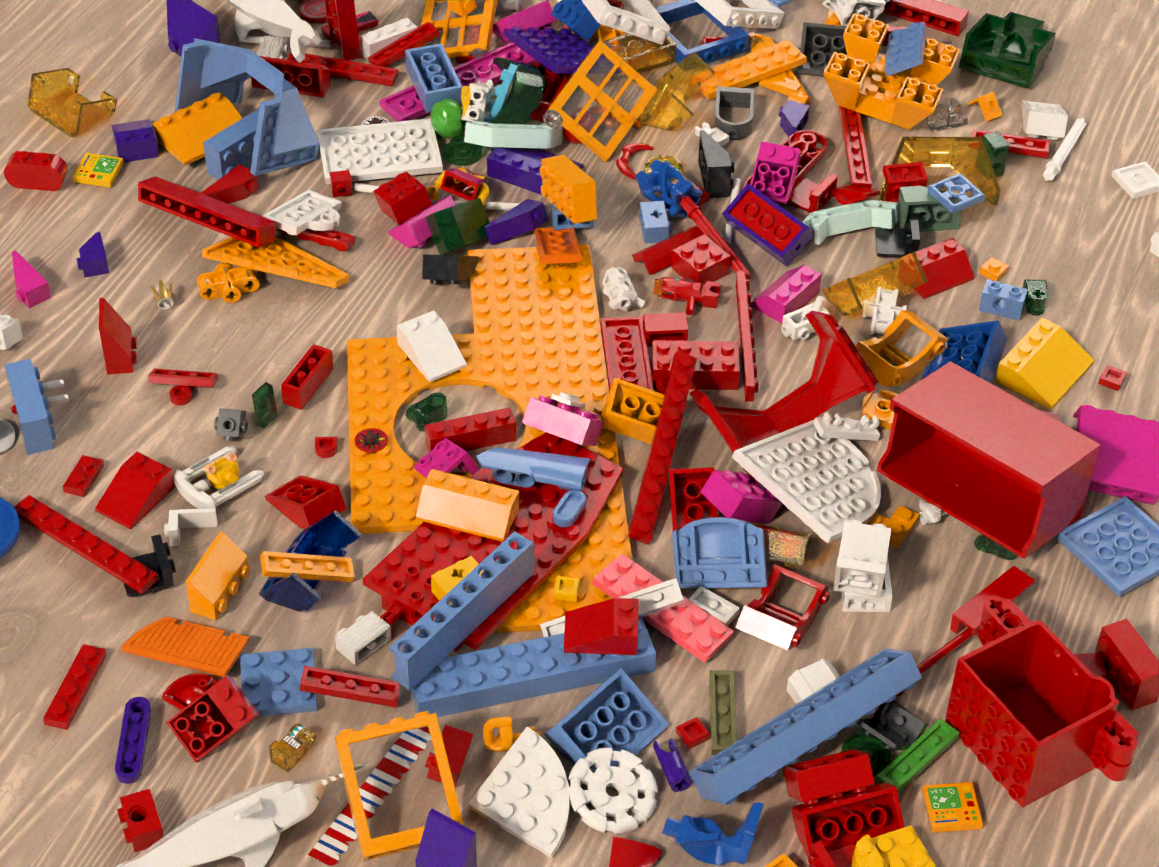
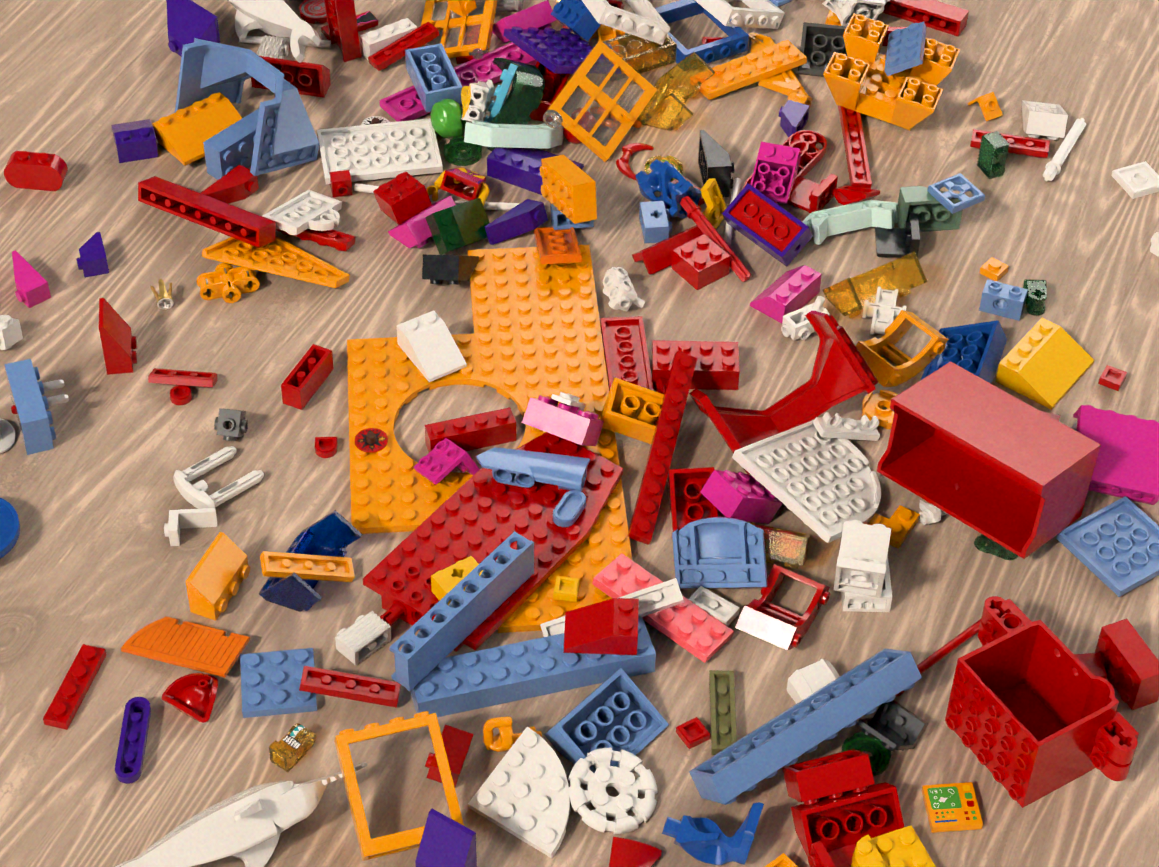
red plate [14,495,159,595] -> none
clear yellow windscreen [27,68,117,138] -> none
red plate [63,455,104,497] -> none
yellow tile [72,153,124,188] -> none
red slope [95,451,175,530] -> none
red brick [117,789,164,853] -> none
black bracket [123,534,176,597] -> none
red slope [166,676,261,763] -> none
yellow piece [203,453,239,489] -> none
clear green plate [252,382,278,428] -> none
red slope [265,475,347,531] -> none
red plate [287,52,399,86] -> none
sticker [308,727,431,866] -> none
clear green piece [405,393,448,431] -> none
light orange slope [416,469,519,542] -> none
brick [643,312,688,347] -> none
red piece [653,277,721,315] -> none
dark purple piece [653,738,692,792] -> none
white plate [695,122,729,146] -> none
dark grey window [714,86,755,140] -> none
plate [735,270,759,402] -> none
bright green plate [876,719,960,794] -> none
clear yellow piece [879,137,1000,205] -> none
red bracket [882,162,928,203] -> none
red slope [900,238,974,299] -> none
clear slope [926,99,968,132] -> none
red panel [950,566,1035,634] -> none
dark green panel [958,12,1056,88] -> none
none -> yellow plate [700,178,727,229]

